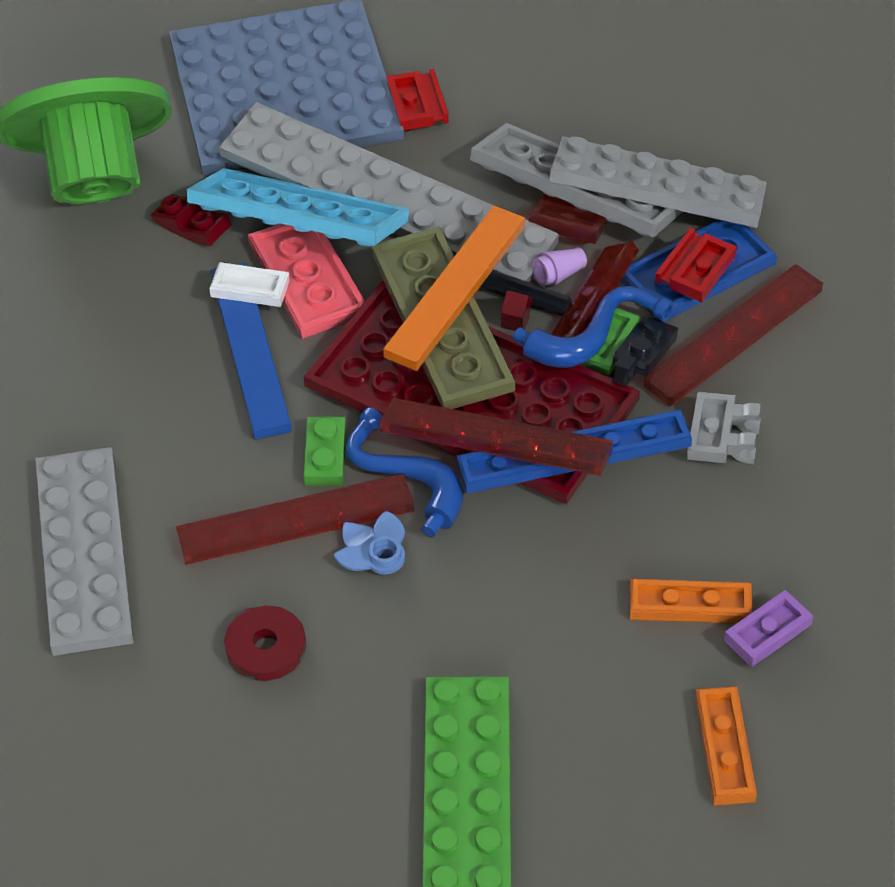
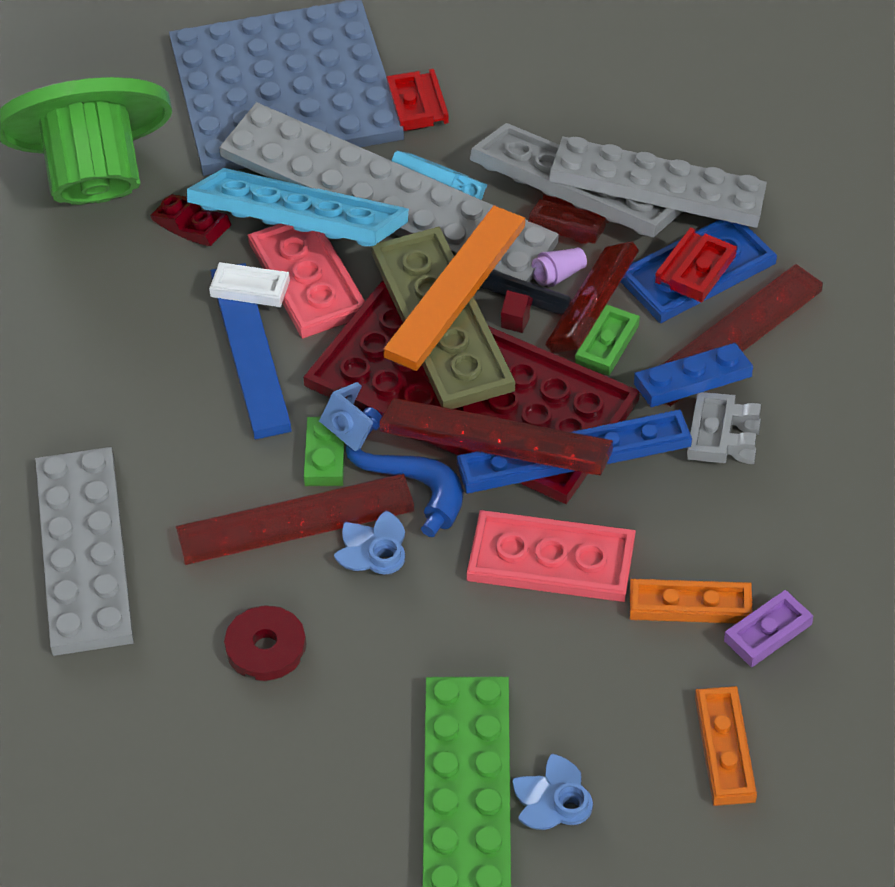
blue animal [513,286,675,368] -> none
black hinge [612,315,679,387] -> none
none -> medium blue bracket [319,382,373,451]
none -> medium azure hinge [392,151,487,200]
none -> coral tile [467,510,636,602]
none -> medium blue plate [512,754,593,830]
none -> blue plate [634,343,753,408]

